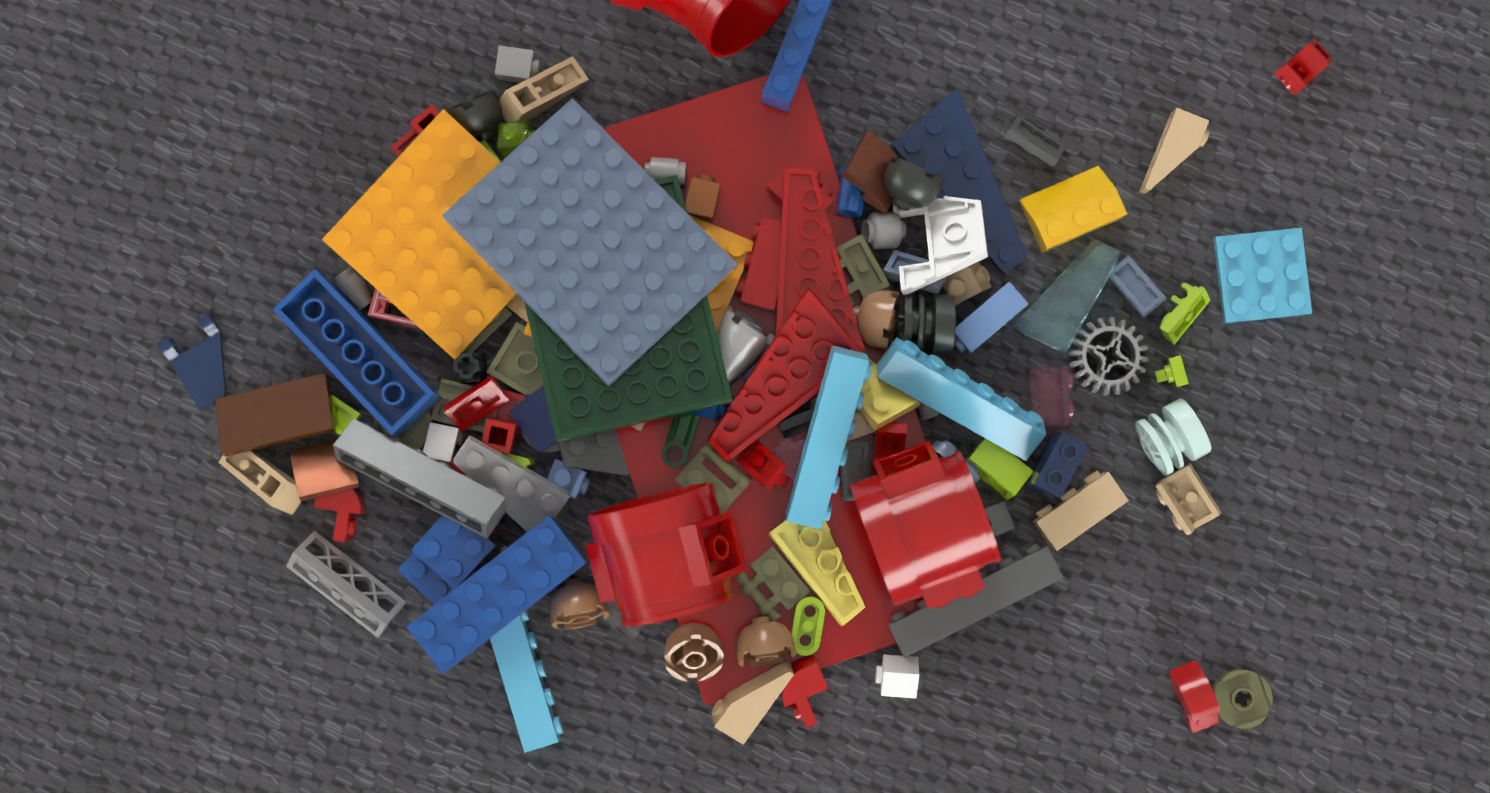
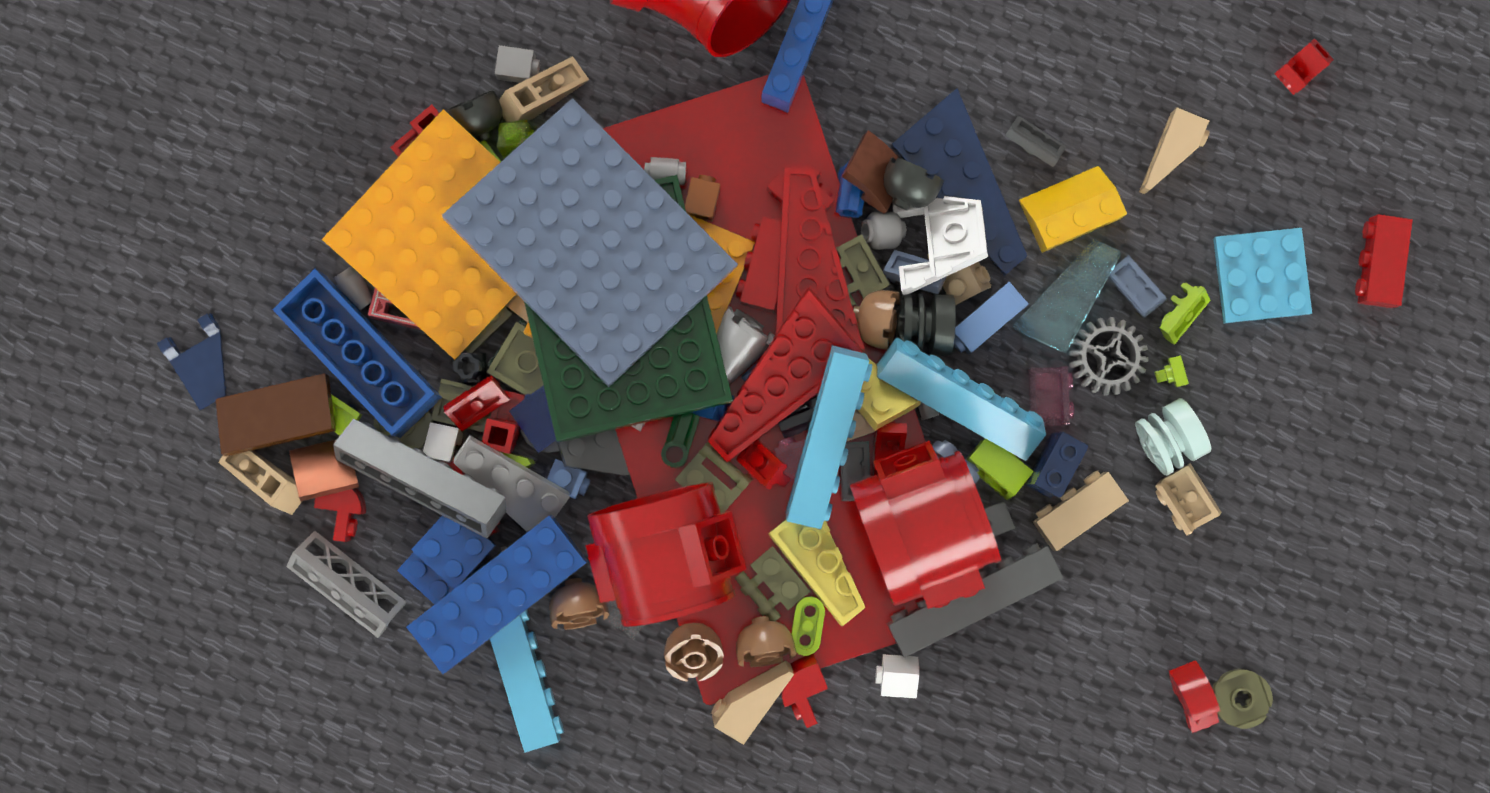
none -> red brick [1355,214,1413,308]

